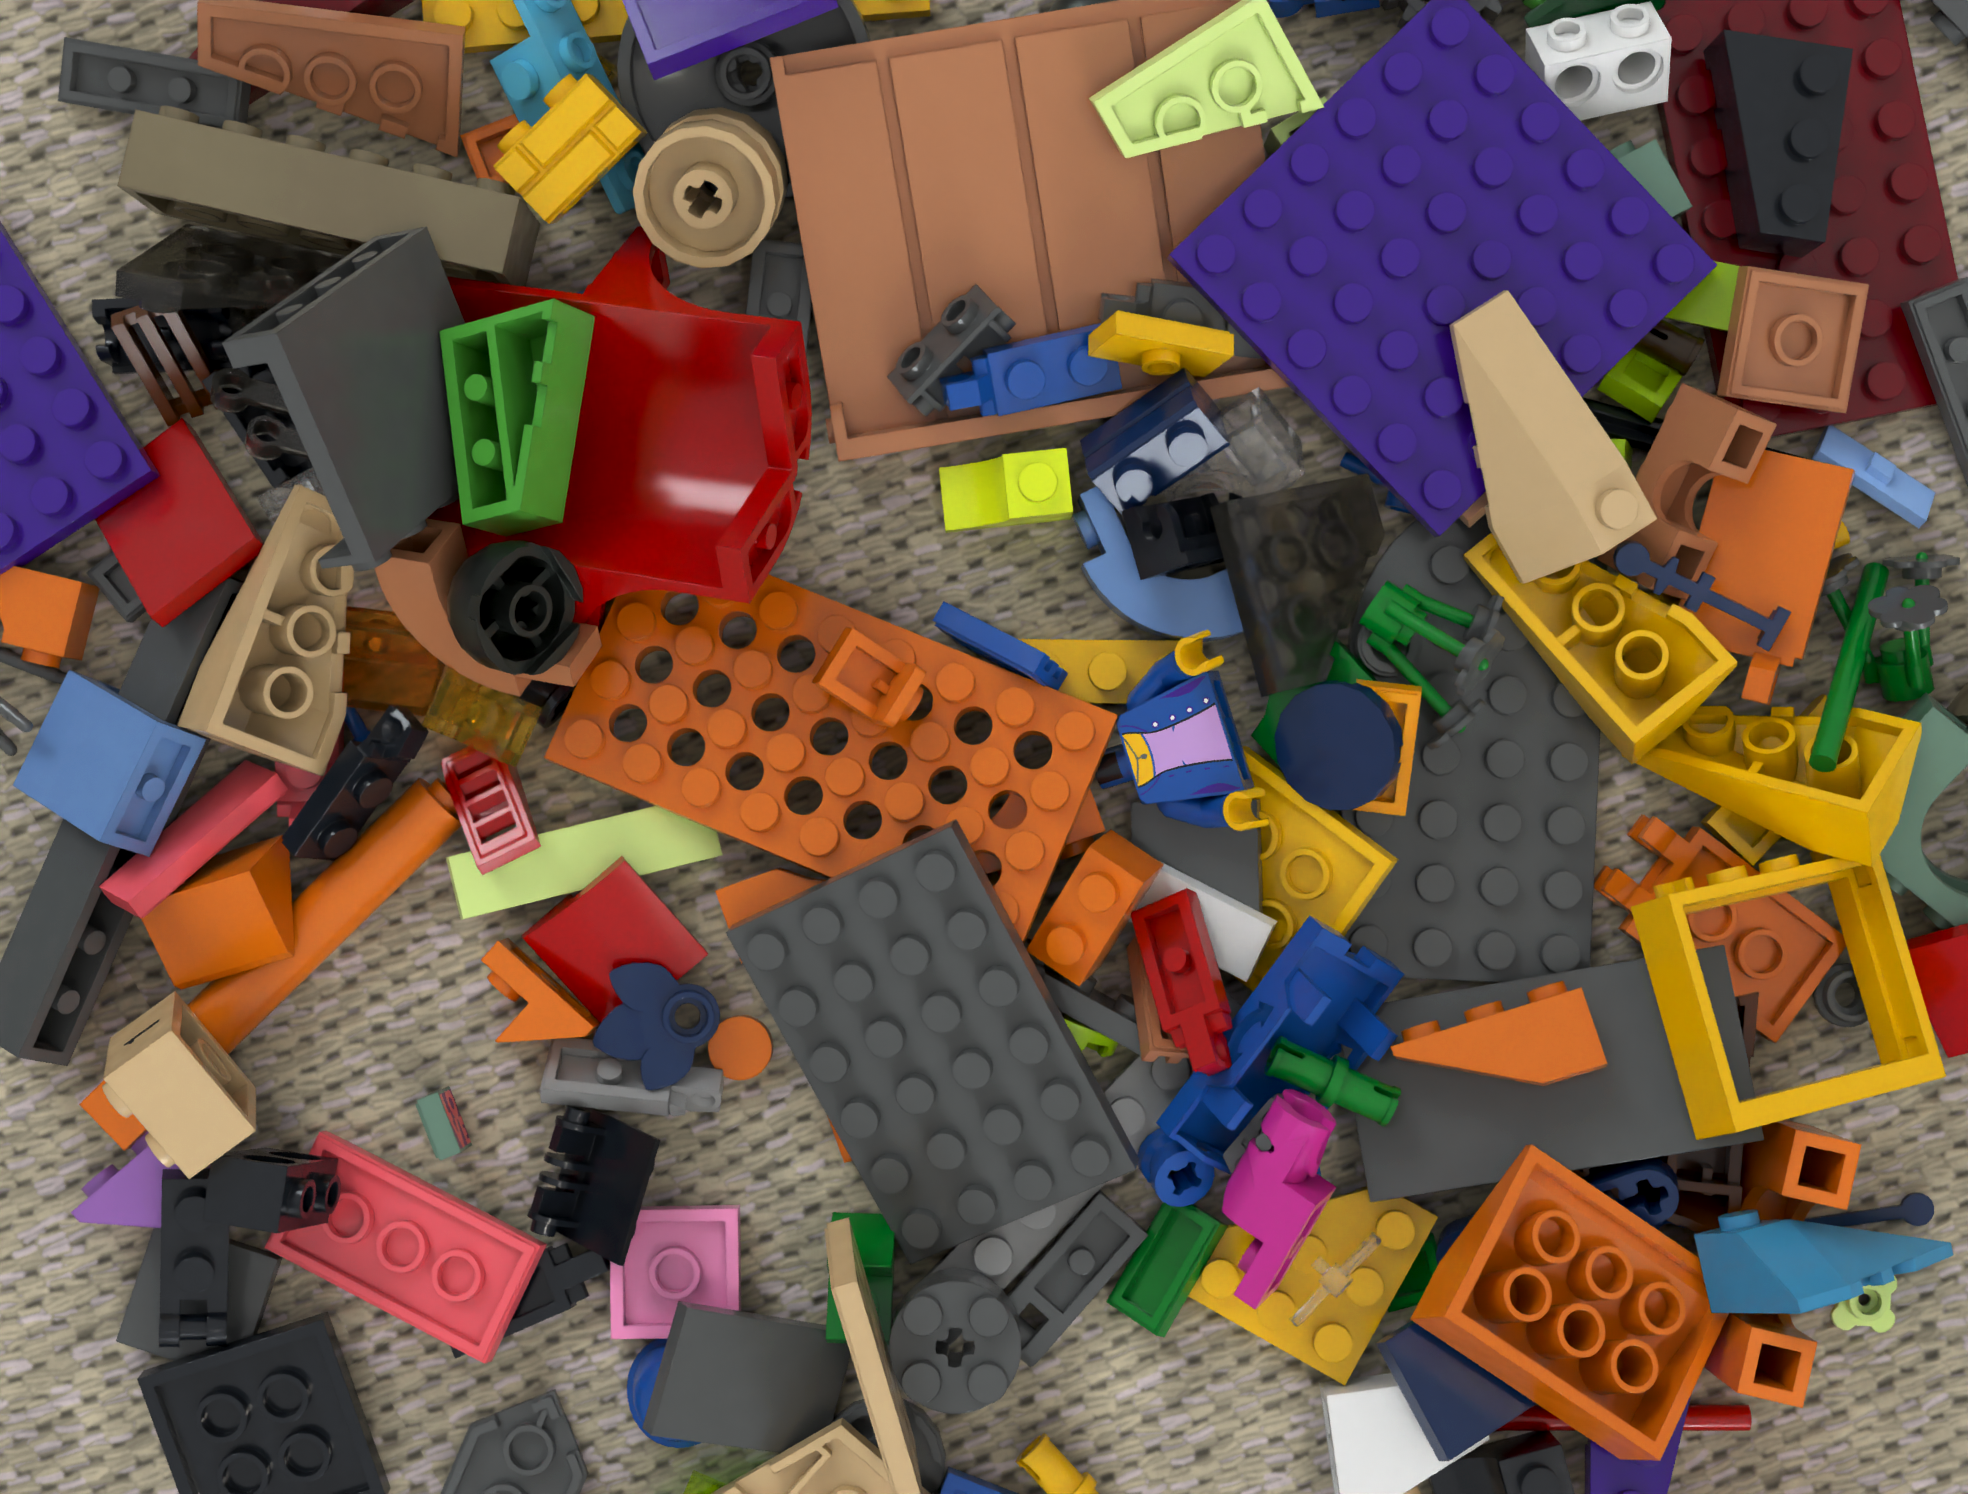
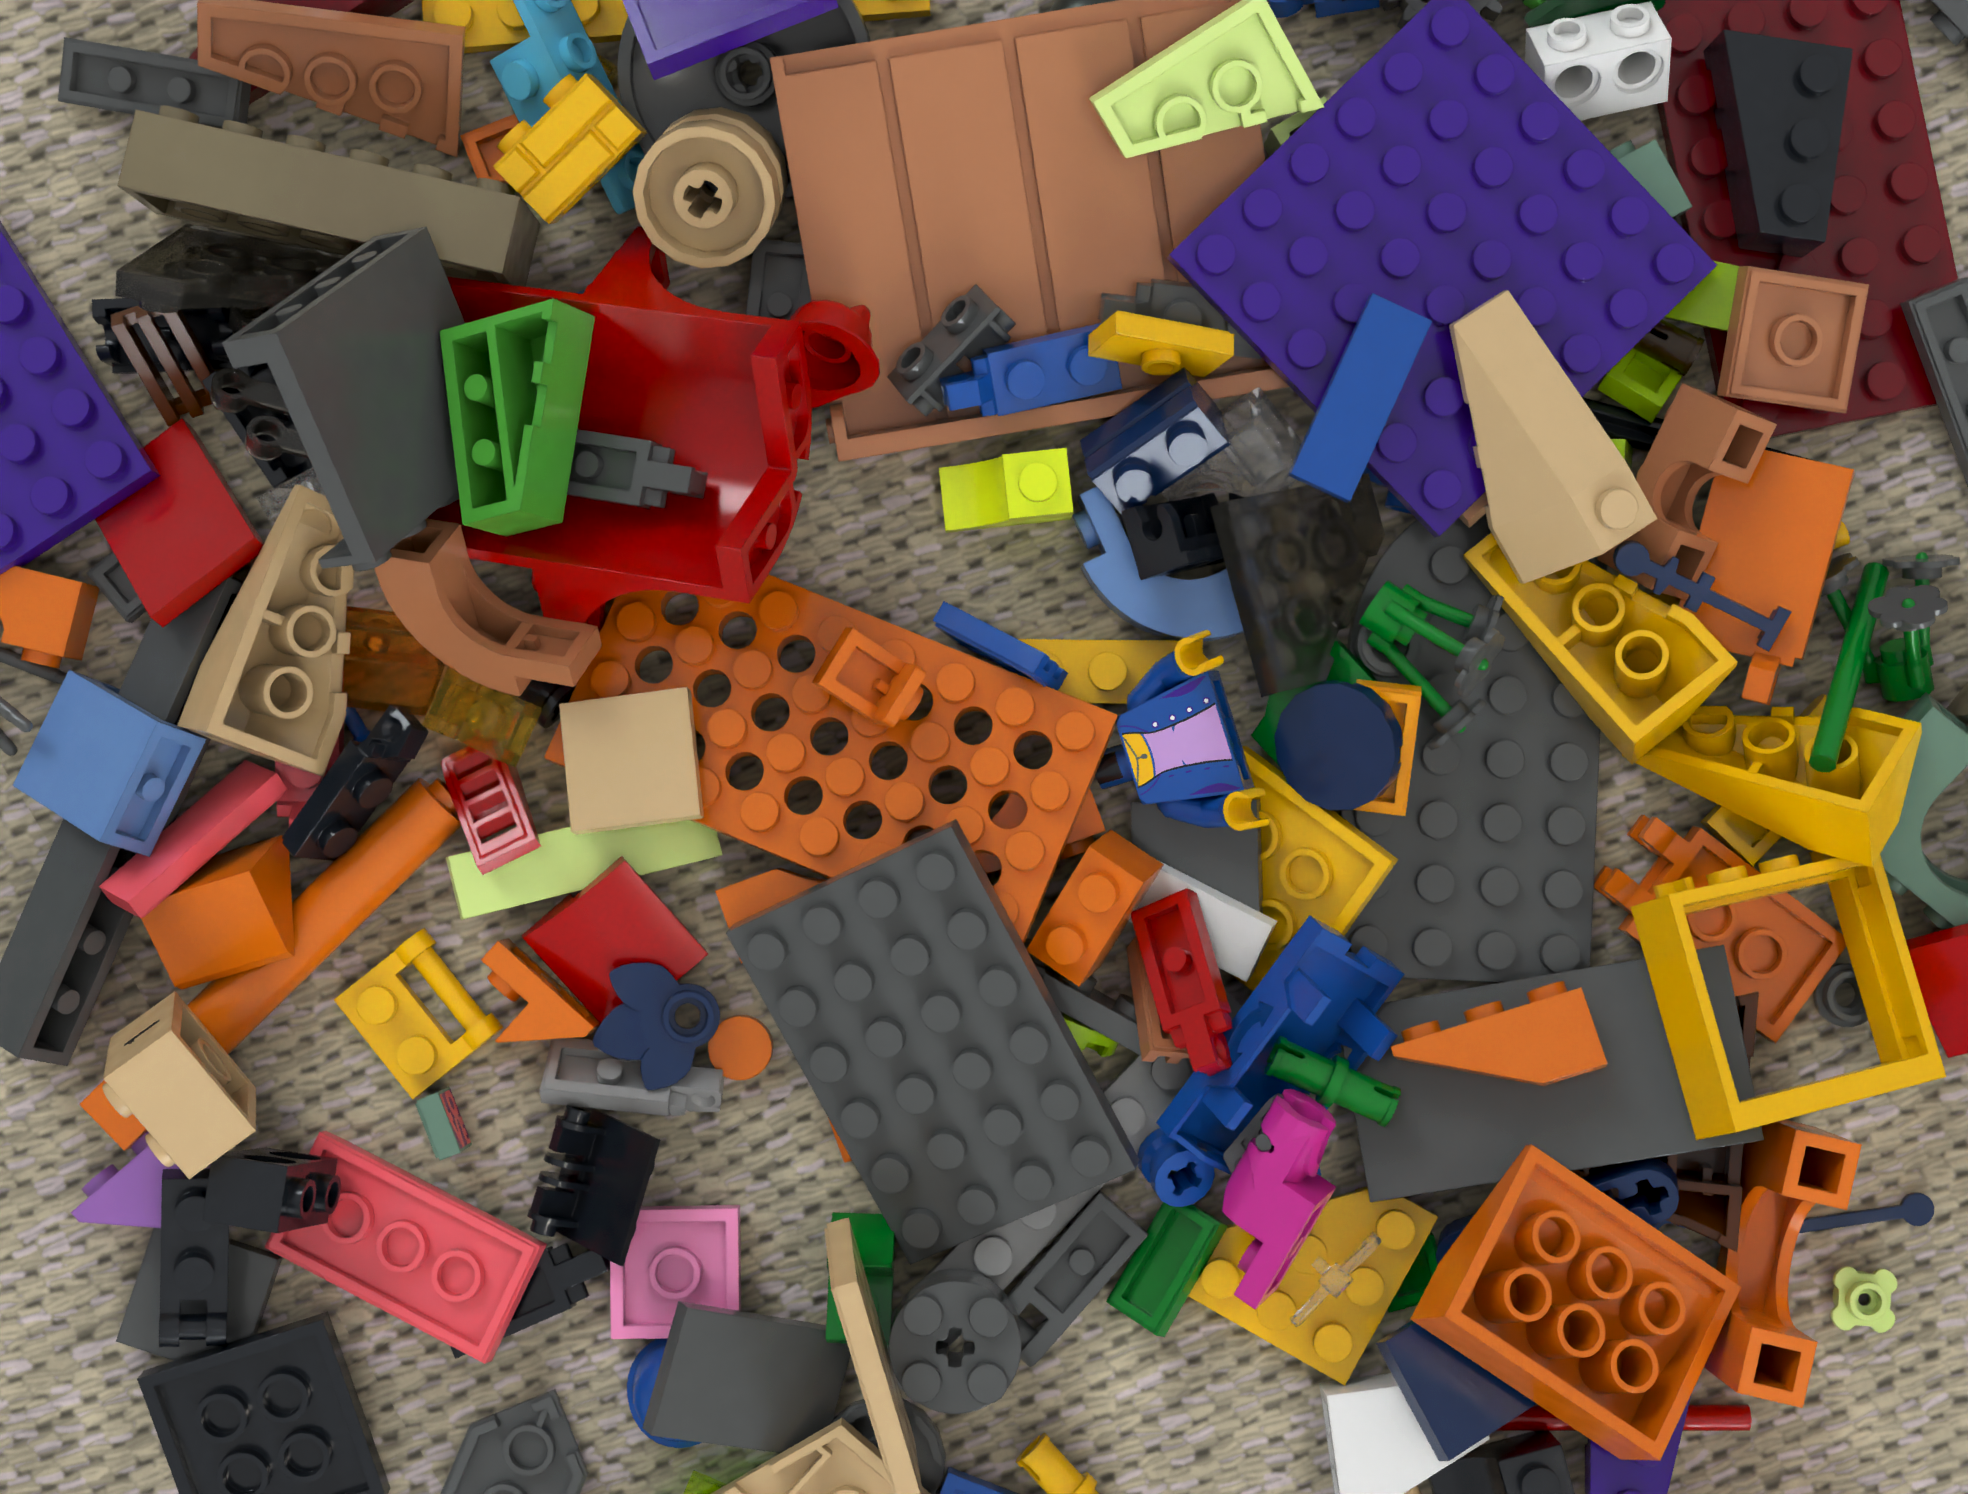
pearl dark grey cylinder [447,540,583,675] -> none
dark azure wedge [1694,1209,1954,1314] -> none
light blue piece [1812,426,1935,529] -> none
none -> yellow plate [334,928,504,1099]
none -> tan tile [559,687,704,835]
none -> dark grey hinge [567,429,708,509]
none -> red piece [789,299,880,408]
none -> blue tile [1288,293,1432,503]

